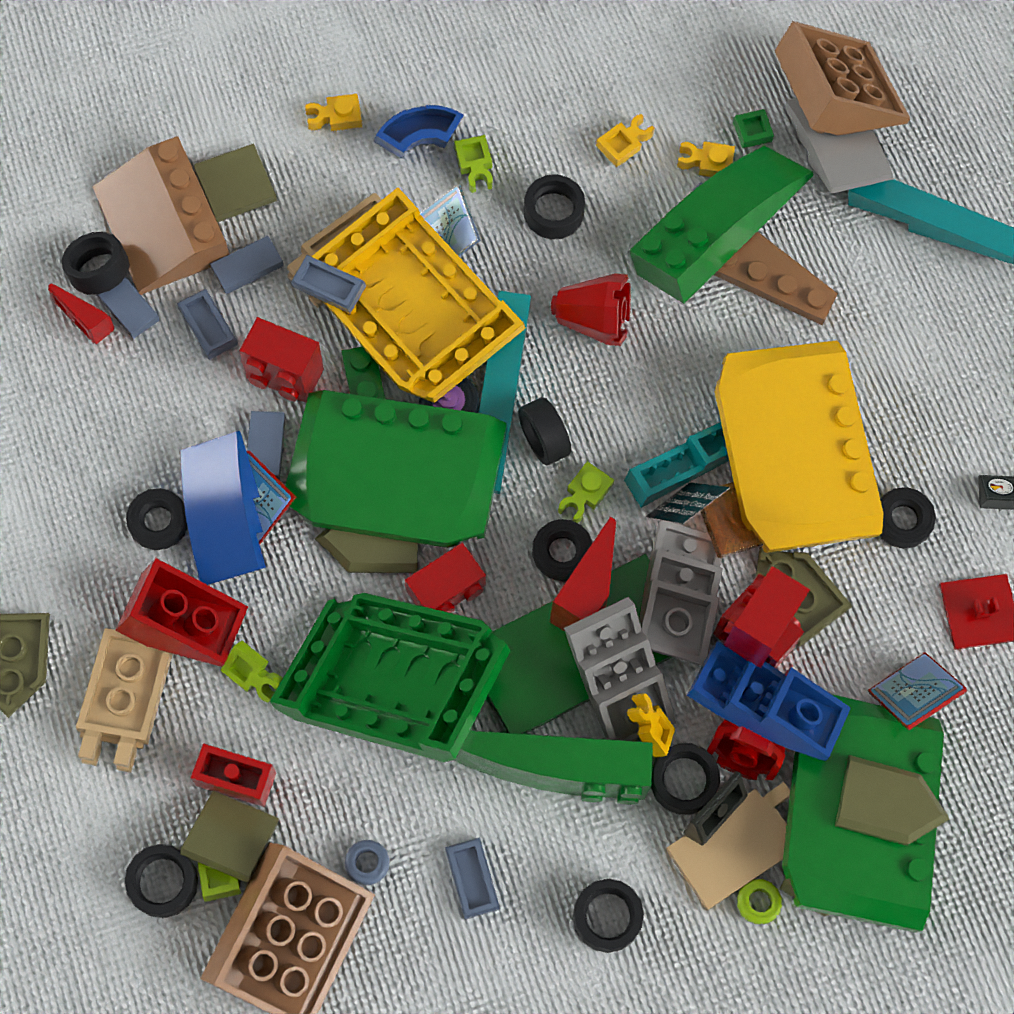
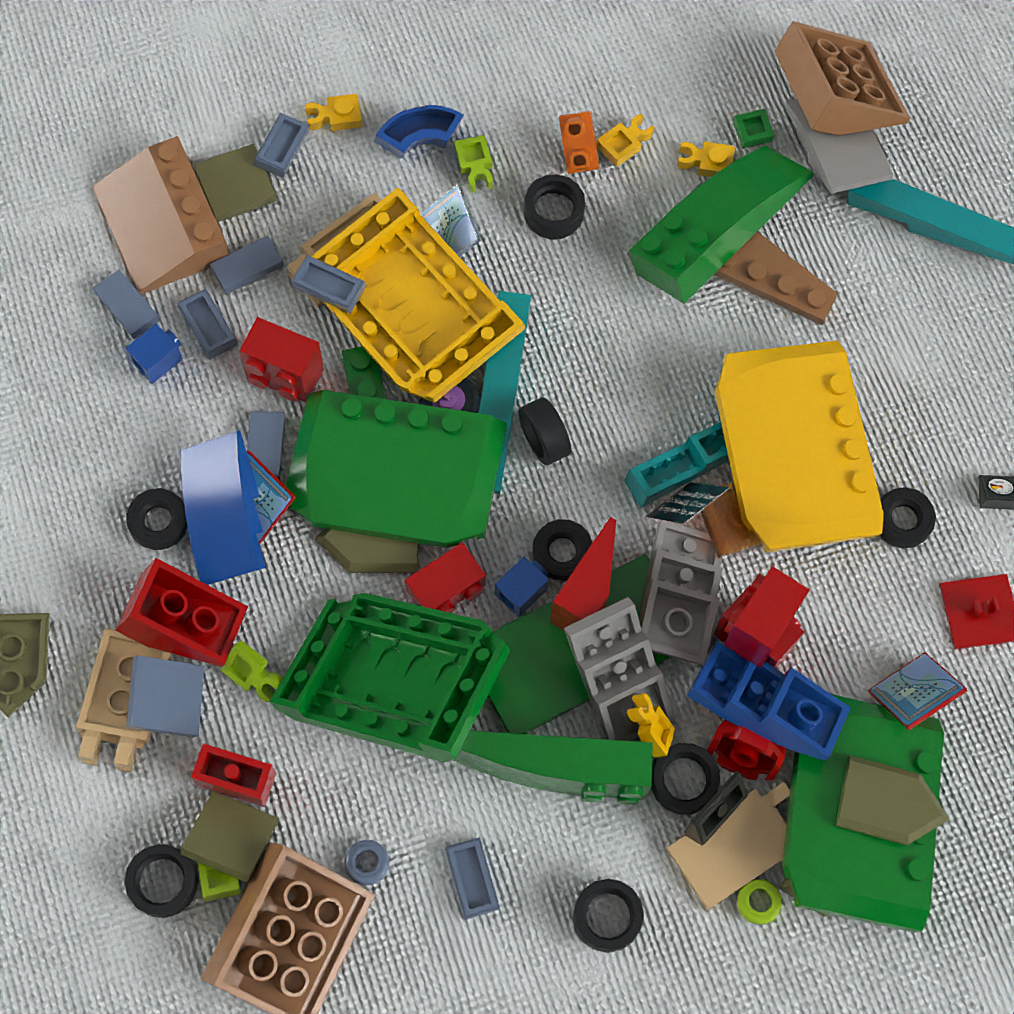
red slope [48,283,115,344] -> none
black tyre [61,232,130,295] -> none
red cone [551,273,631,346] -> none
lime plate [558,461,615,523] -> none
olive tile [756,547,852,647] -> none
none -> blue brick [125,323,183,384]
none -> sand blue tile [126,655,204,738]
none -> sand blue tile [254,112,310,178]
none -> blue brick [494,556,549,618]
none -> orange hips [559,110,600,174]

